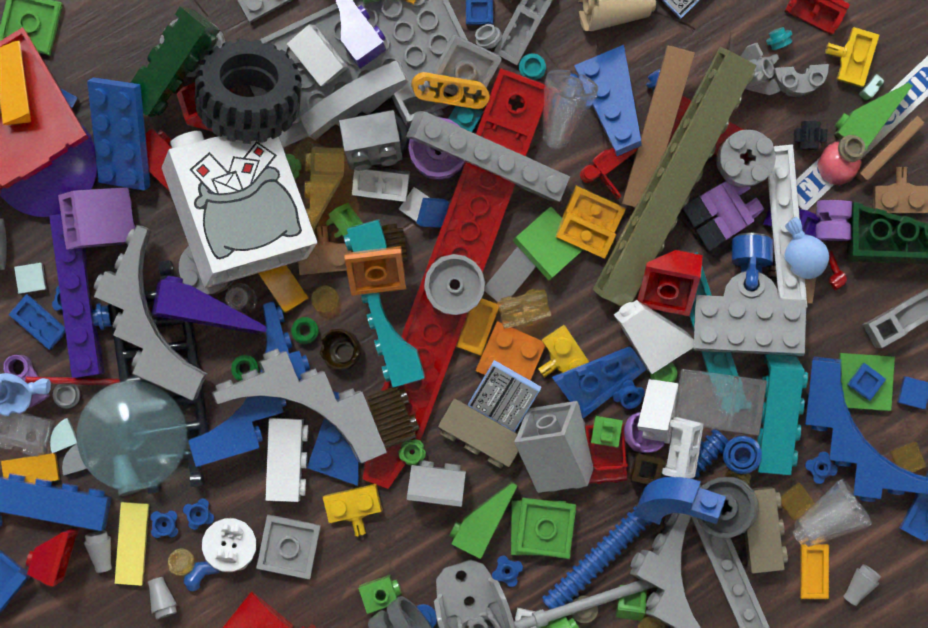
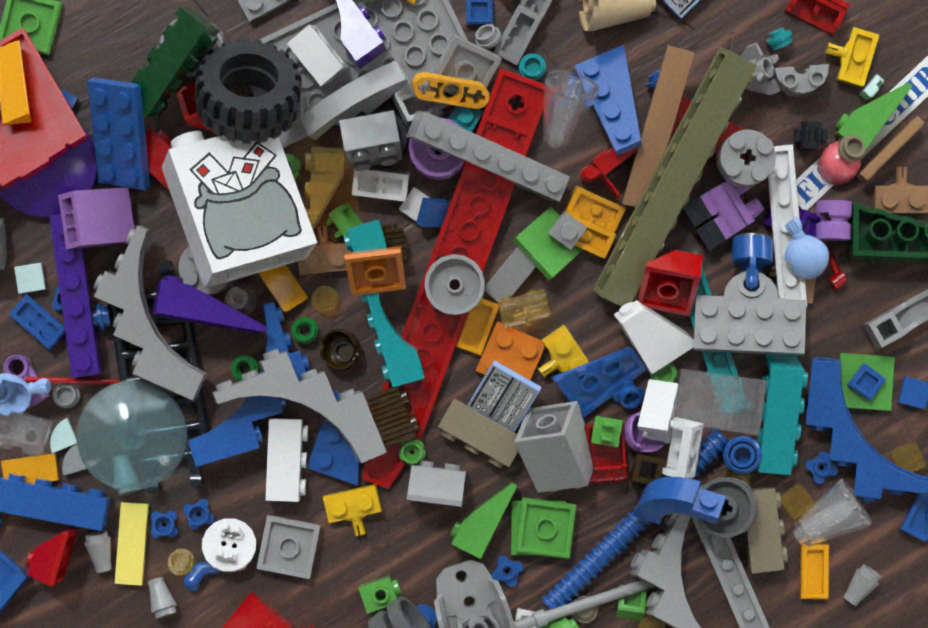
none -> light grey plate [548,211,587,250]

